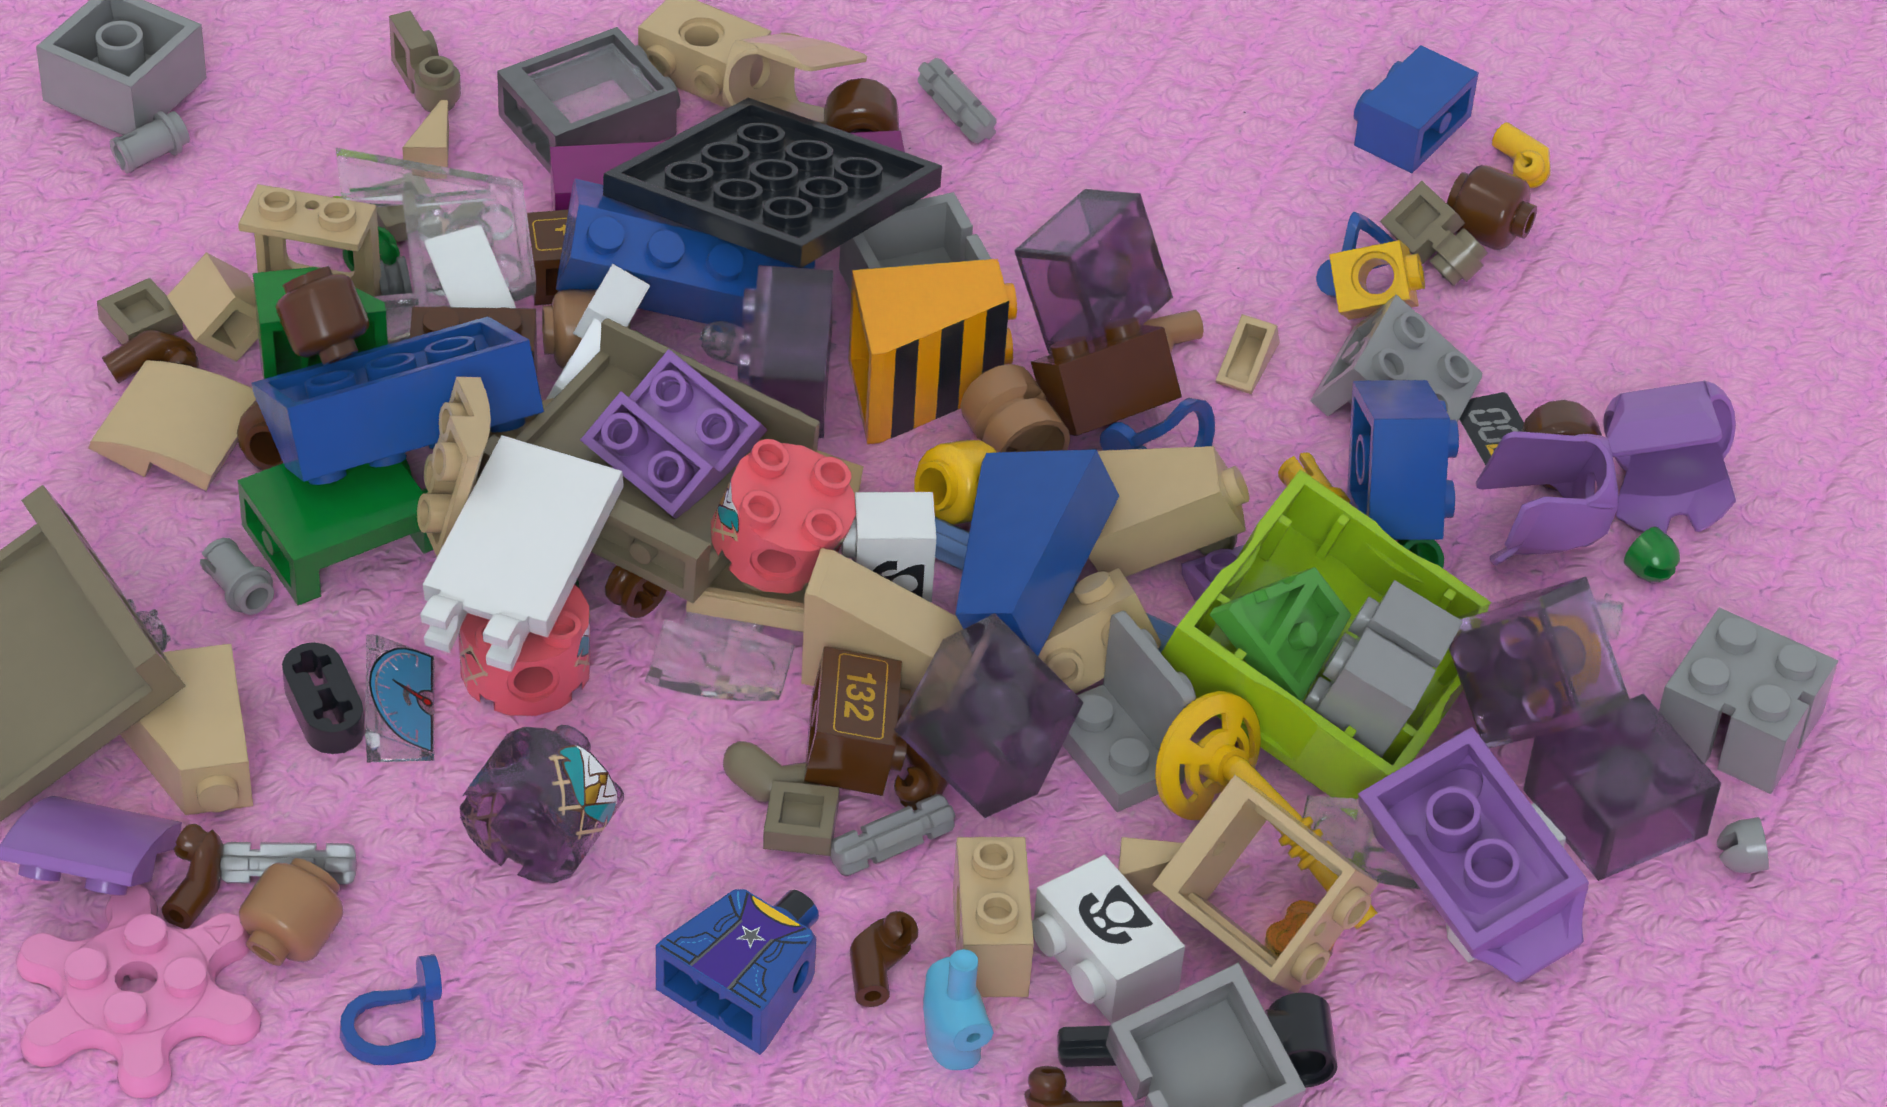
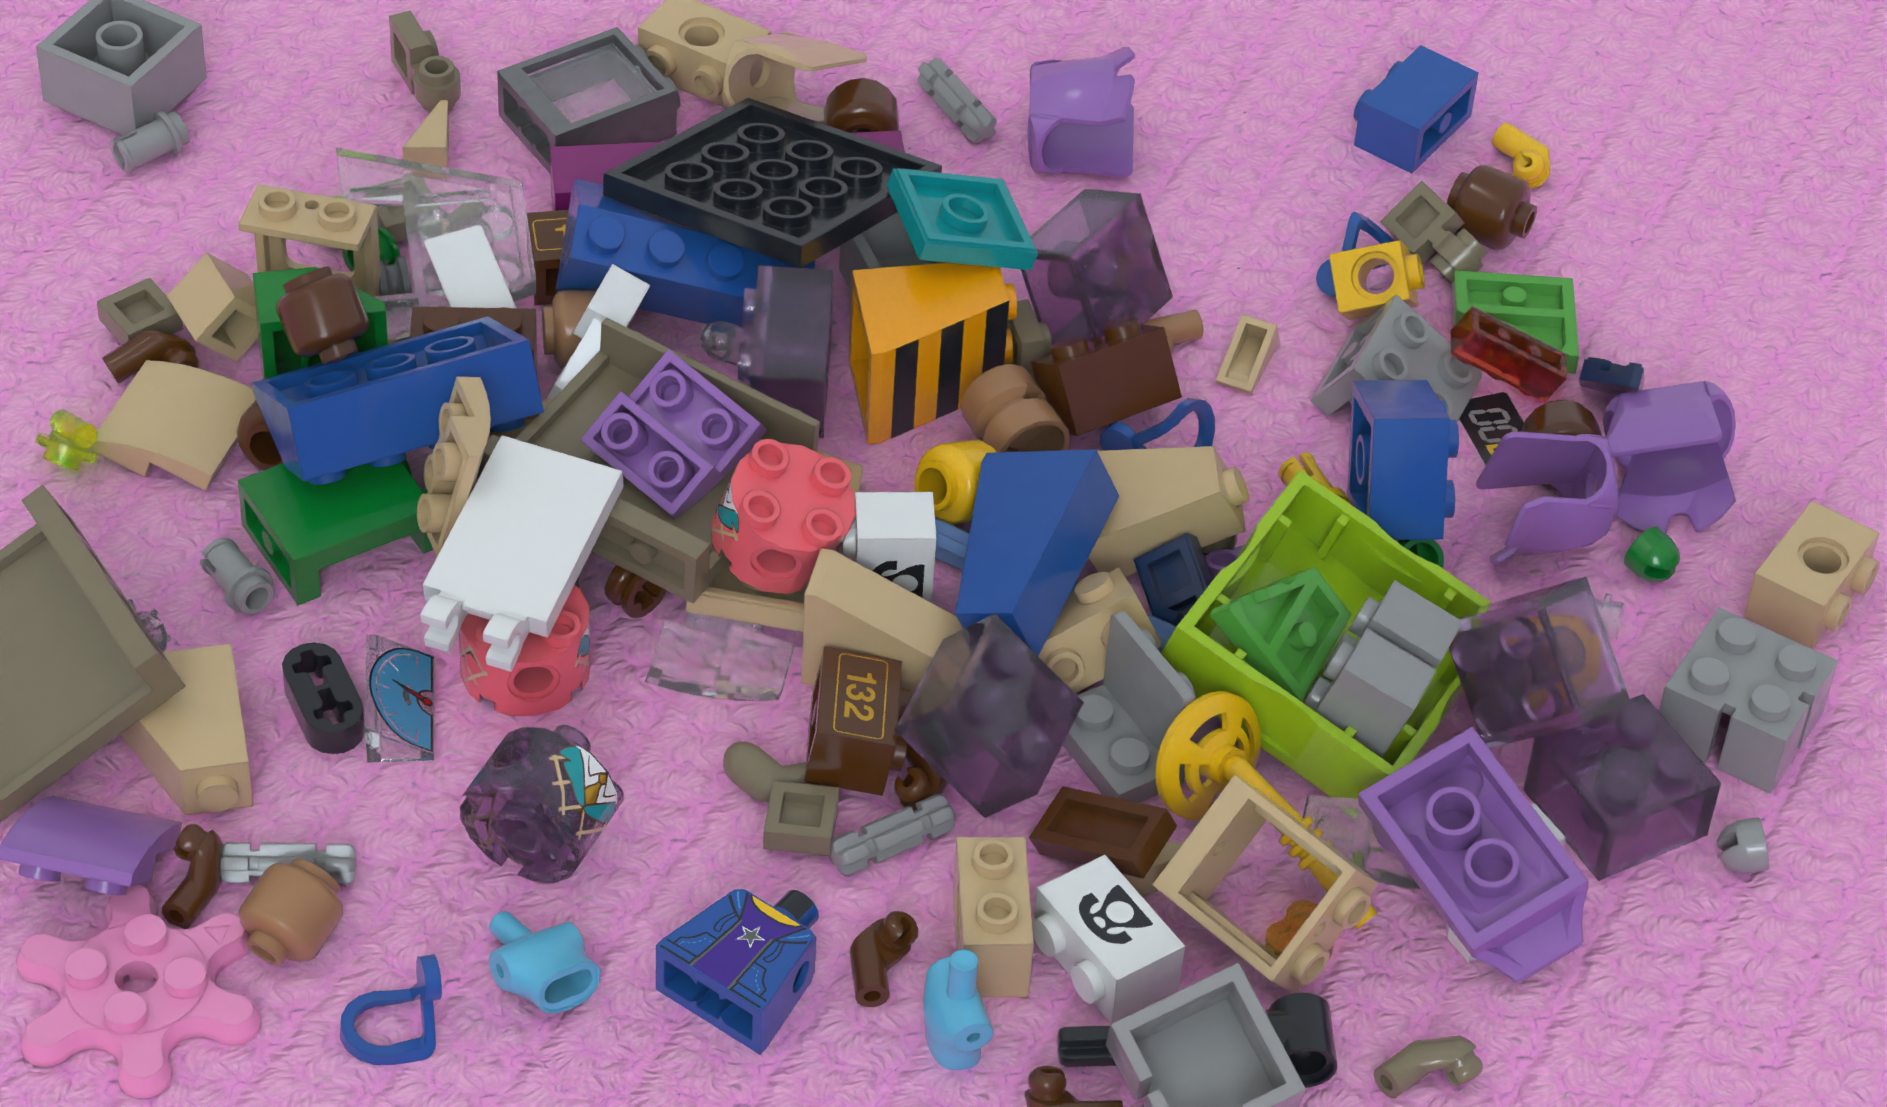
none -> clear neon green plate [35,409,98,471]
none -> medium azure piece [489,911,600,1014]
none -> teal plate [887,168,1038,270]
none -> dark tan plate [1007,299,1052,381]
none -> medium lavender piece [1027,47,1135,178]
none -> reddish brown tile [1029,786,1177,879]
none -> dark blue tile [1133,533,1213,626]
none -> dark tan arm [1374,1035,1483,1098]
none -> clear red piece [1450,306,1567,402]
none -> bright green wing [1451,270,1579,374]
none -> dark blue tile [1579,357,1645,396]
none -> tan brick [1744,500,1880,649]

